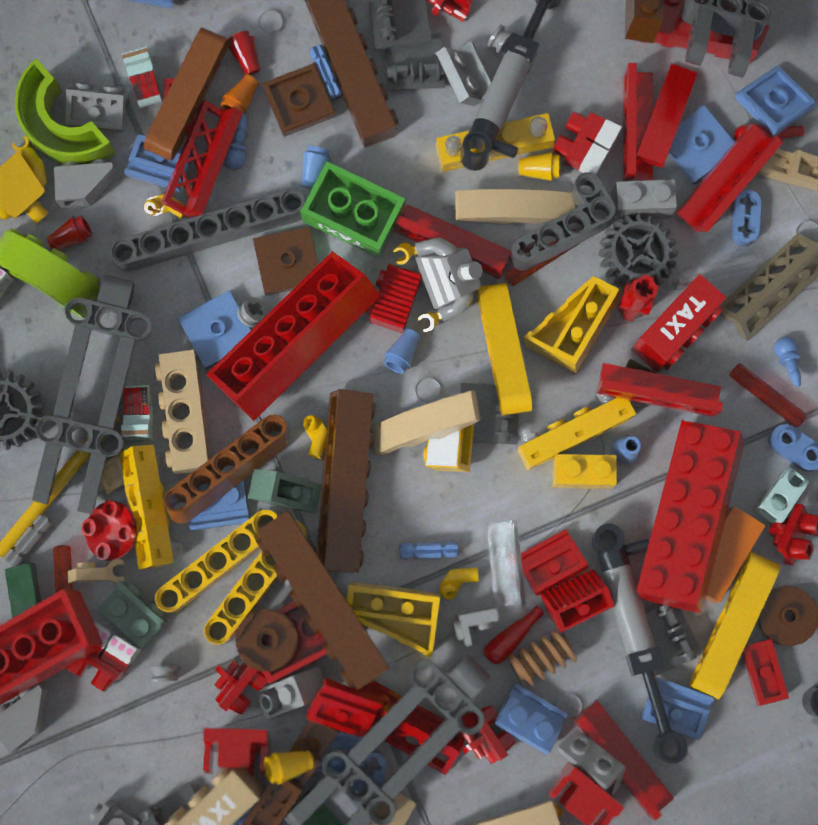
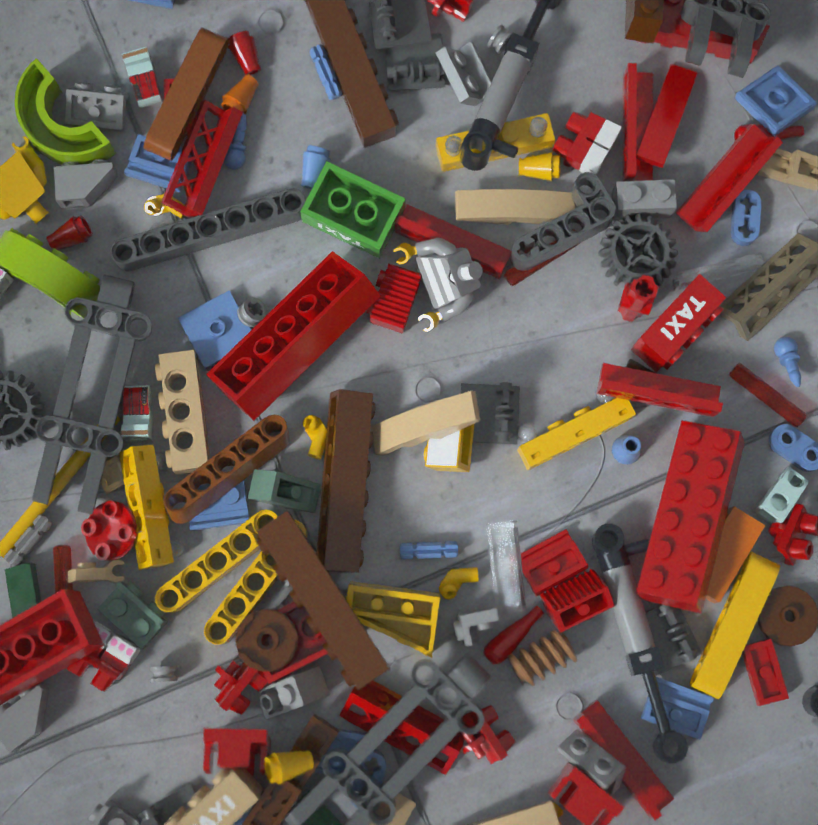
reddish brown plate [253,226,318,296] -> none
reddish brown plate [262,63,336,137] -> none
red plate [307,678,383,738] -> none
medium blue cone [384,329,421,374] -> none
yellow beam [477,282,532,416] -> none
medium blue plate [494,683,568,755] -> none
yellow wedge [523,276,620,374] -> none
yellow brick [552,454,617,489] -> none
medium blue plate [668,105,735,184] -> none

